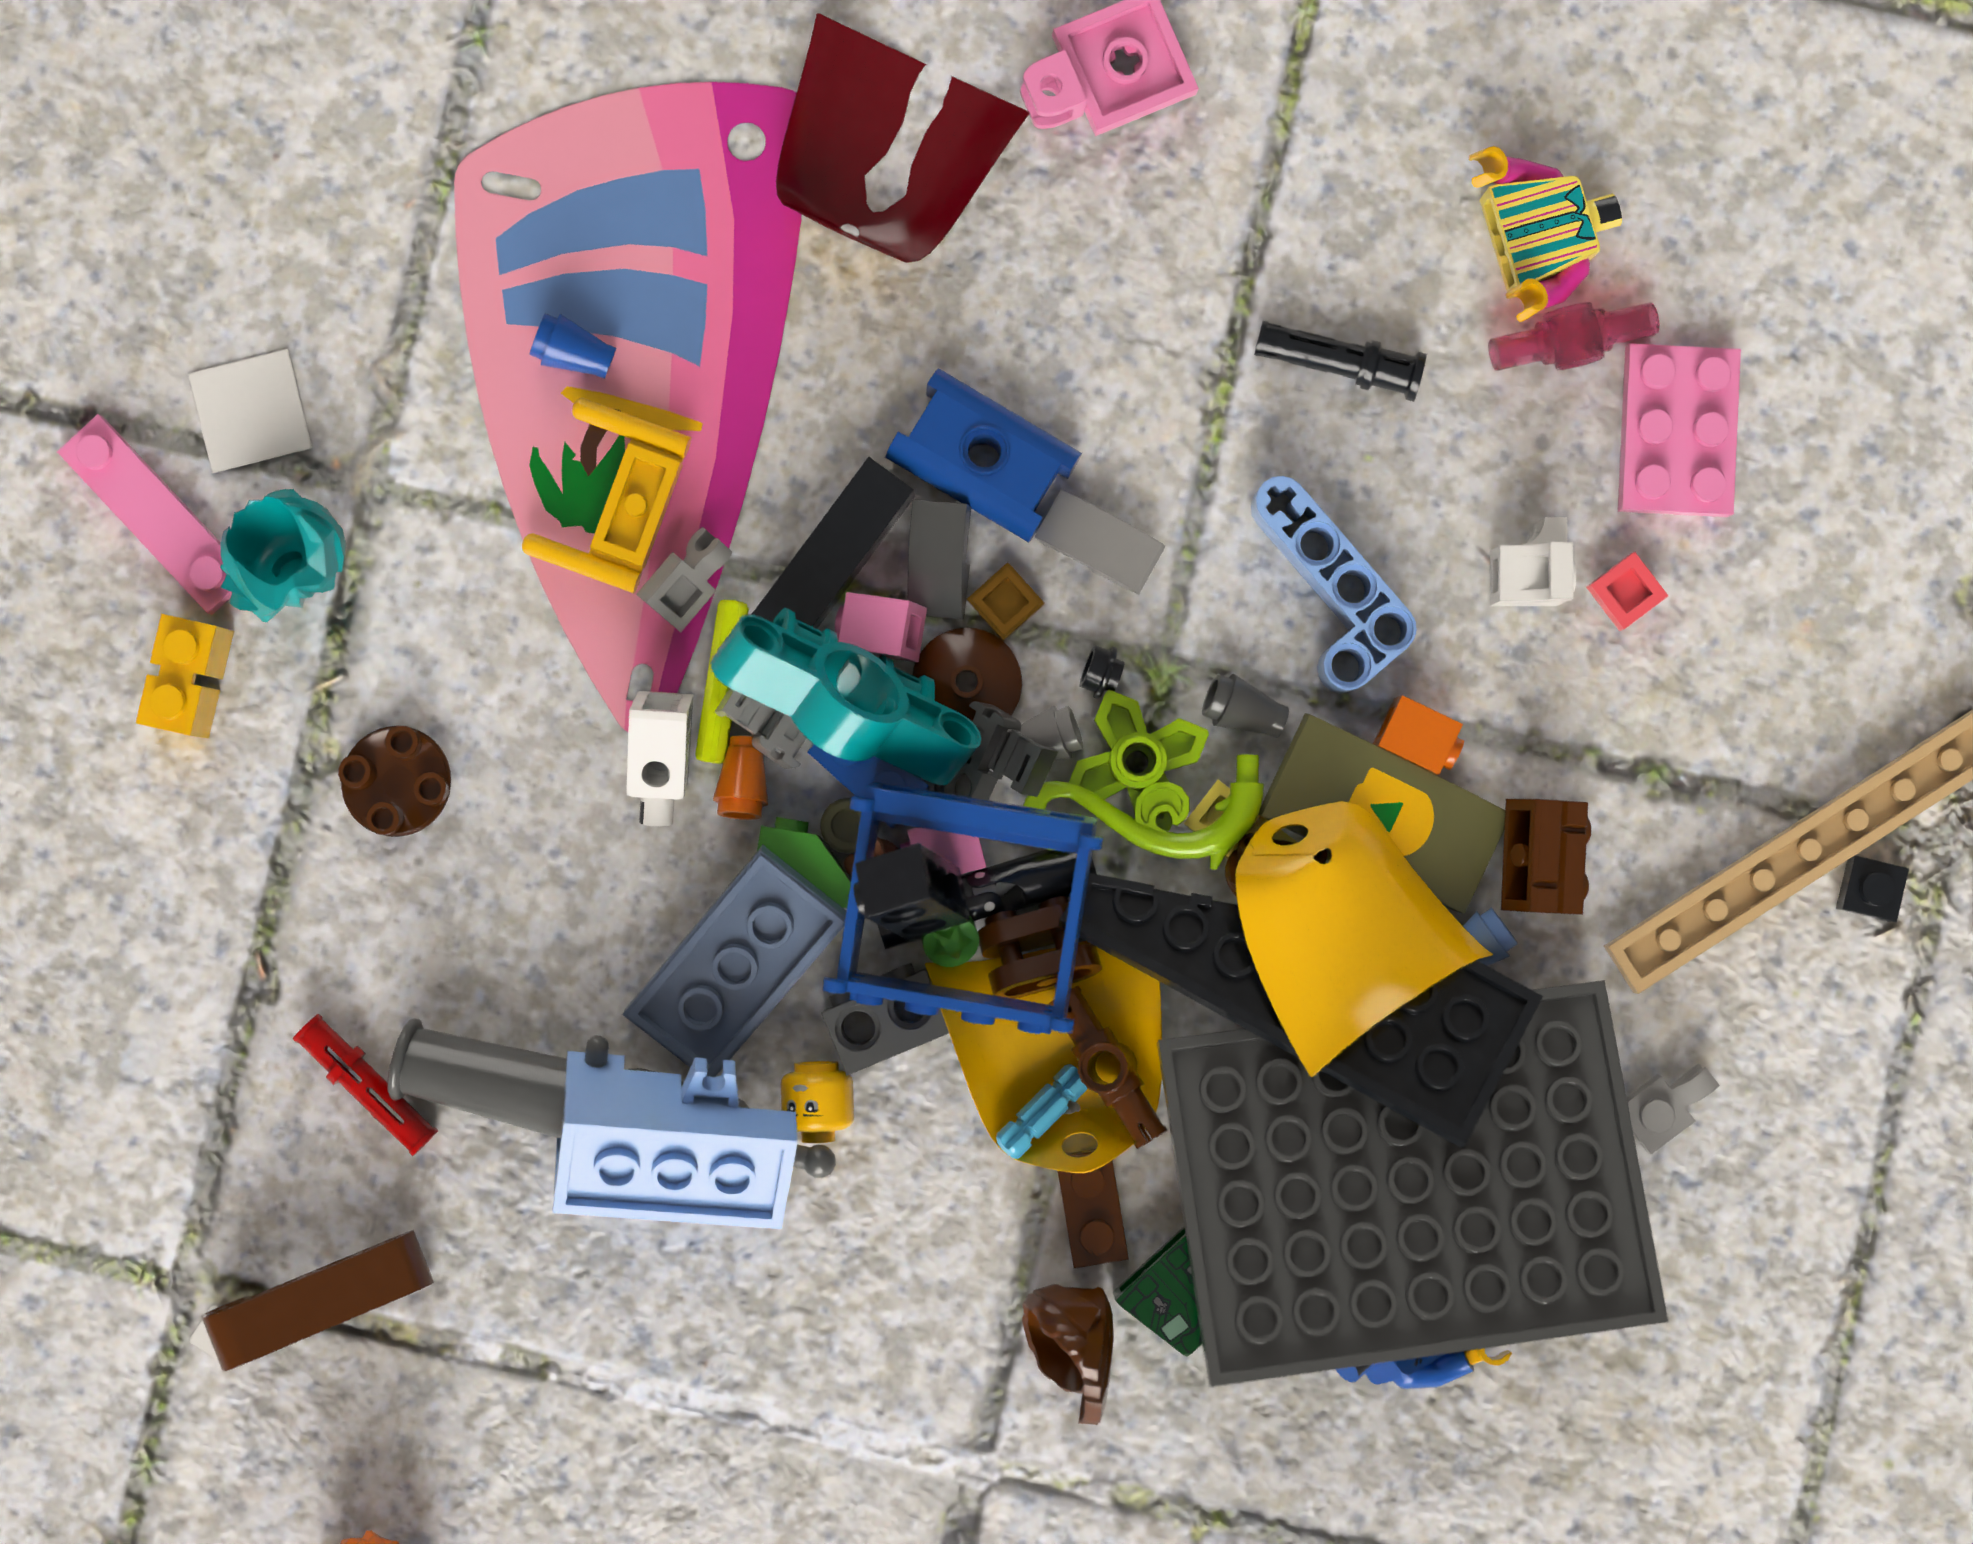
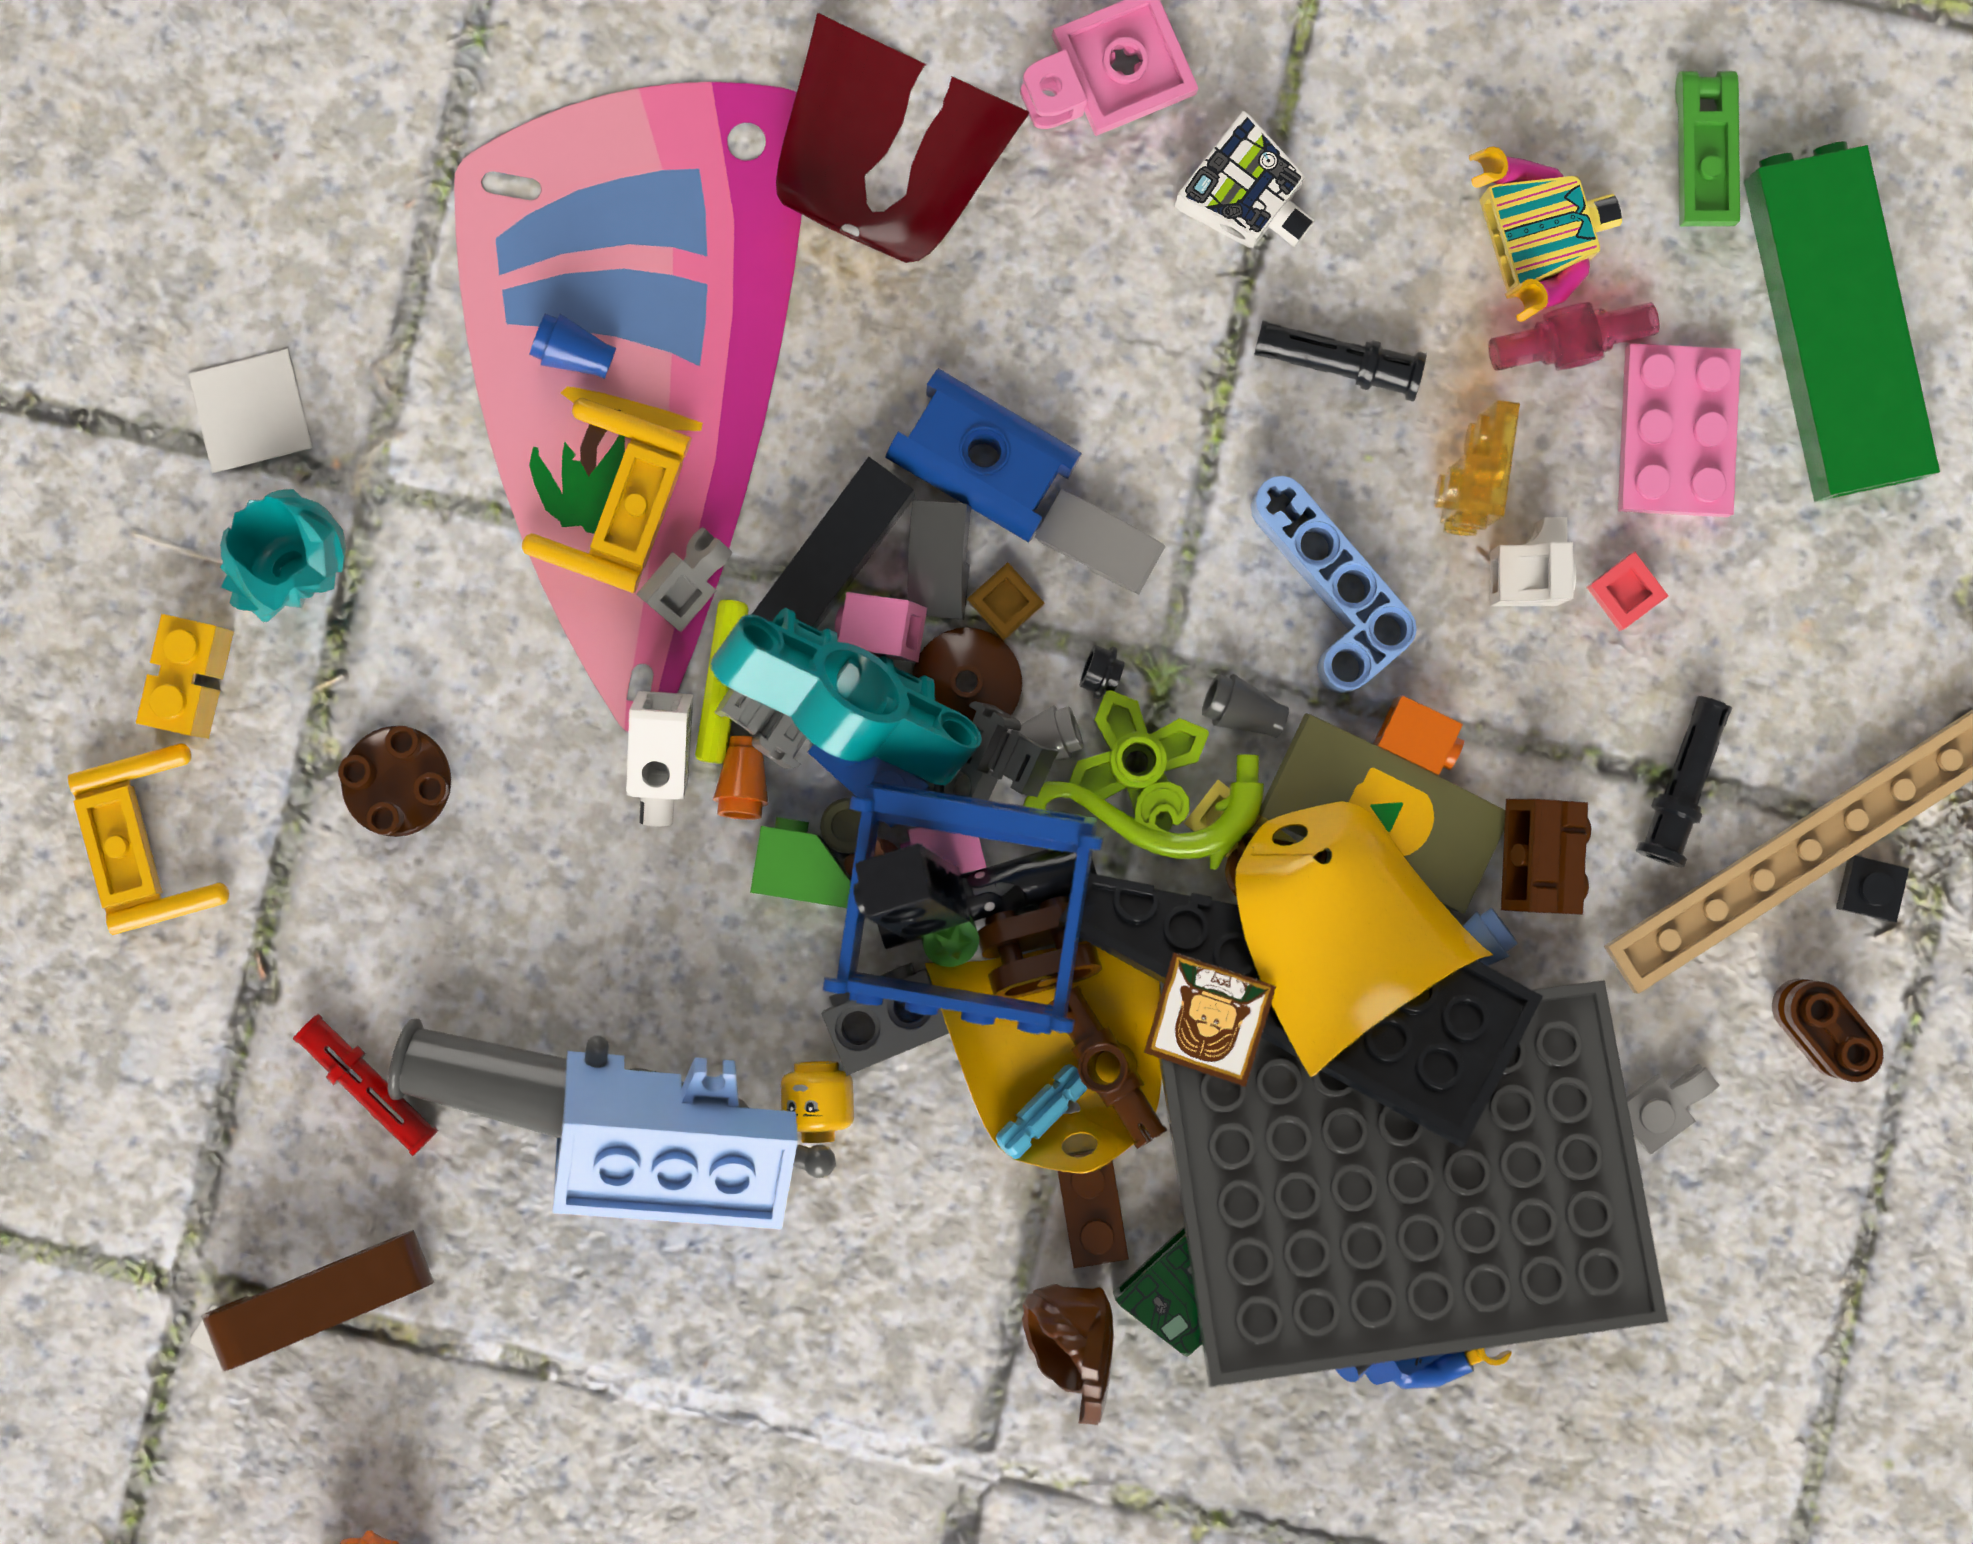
bright pink plate [57,414,232,615] -> none
sand blue tile [622,845,847,1077] -> none
none -> yellow plate [68,743,230,935]
none -> sticker [1144,953,1276,1087]
none -> torso [1174,111,1315,248]
none -> clear yellow plate [1434,400,1520,536]
none -> black pin [1636,696,1732,868]
none -> bright green plate [1675,71,1740,226]
none -> green brick [1744,141,1940,502]
none -> reddish brown brick [1772,978,1884,1082]

